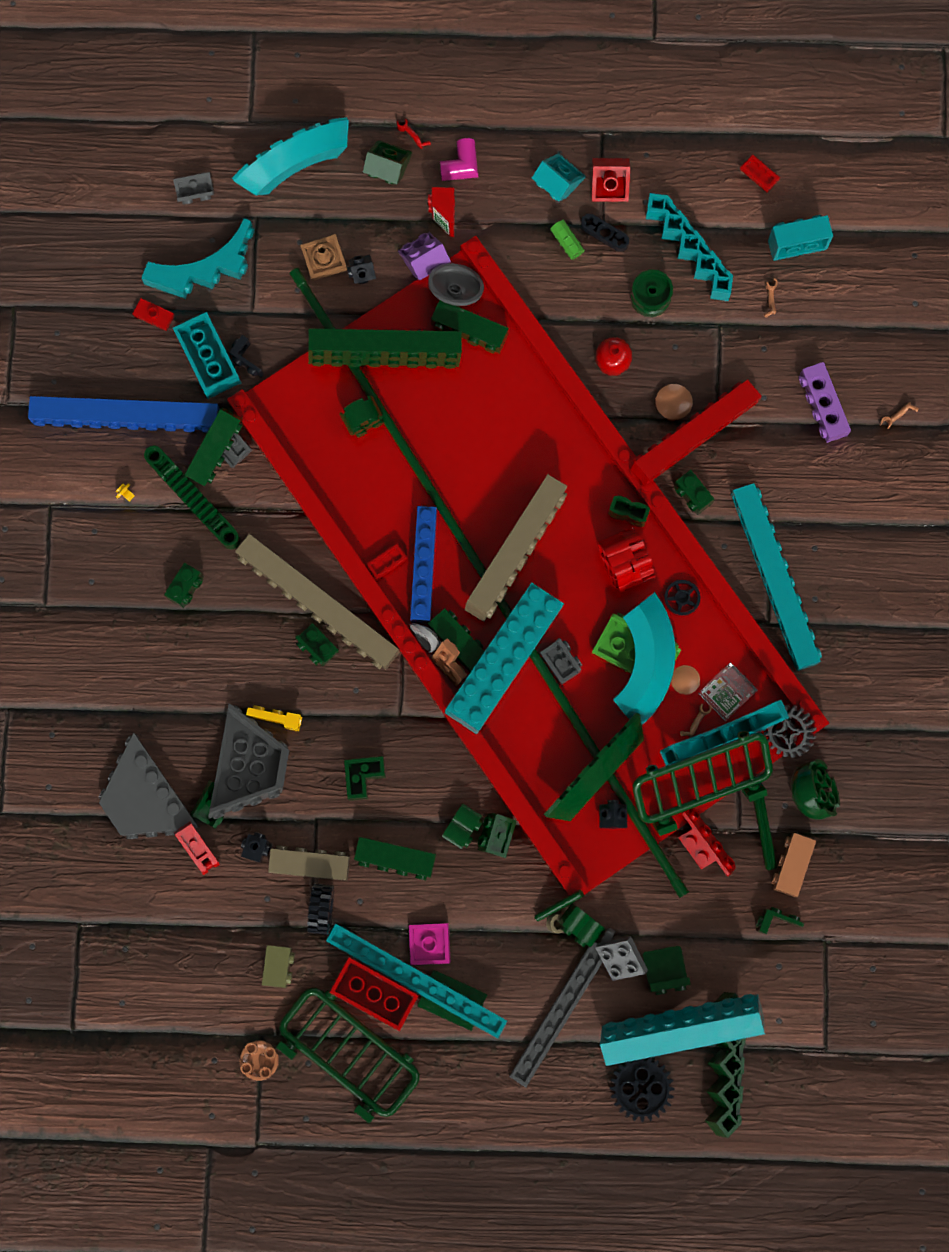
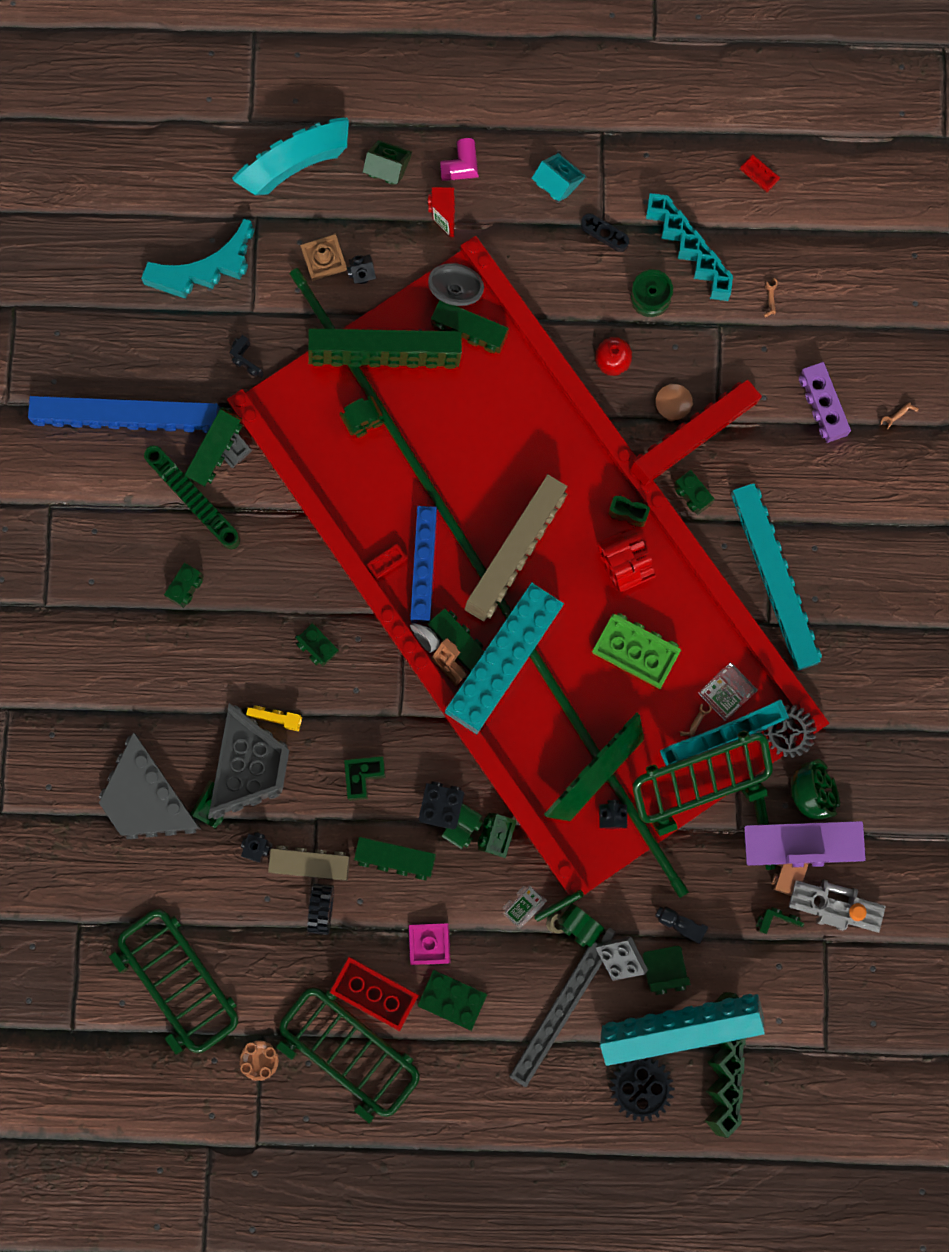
yellow plate [115,483,135,501] -> none
red plate [133,298,175,331] -> none
dark grey bracket [173,172,215,205] -> none
teal brick [173,312,241,399] -> none
plate [174,821,220,875] -> none
dark tan brick [235,534,400,670] -> none
olive brick [262,945,295,988] -> none
teal plate [326,924,508,1039] -> none
red piece [397,119,431,149] -> none
medium lavender slope [398,232,451,281] -> none
dark grey bracket [540,638,582,685] -> none
bright green axle [550,220,585,260] -> none
red slope [592,158,630,202] -> none
teal brick [613,592,676,725] -> none
black wheel [664,580,701,616] -> none
nougat dish [671,665,700,694] -> none
red bracket [678,808,736,876] -> none
teal brick [768,215,833,261] -> none
none -> dark green bar [109,909,238,1055]
none -> black bracket [419,781,465,830]
none -> slope [502,885,547,930]
none -> black piece [655,906,708,944]
none -> medium lavender bracket [744,821,865,867]
none -> light grey piece [789,880,886,933]

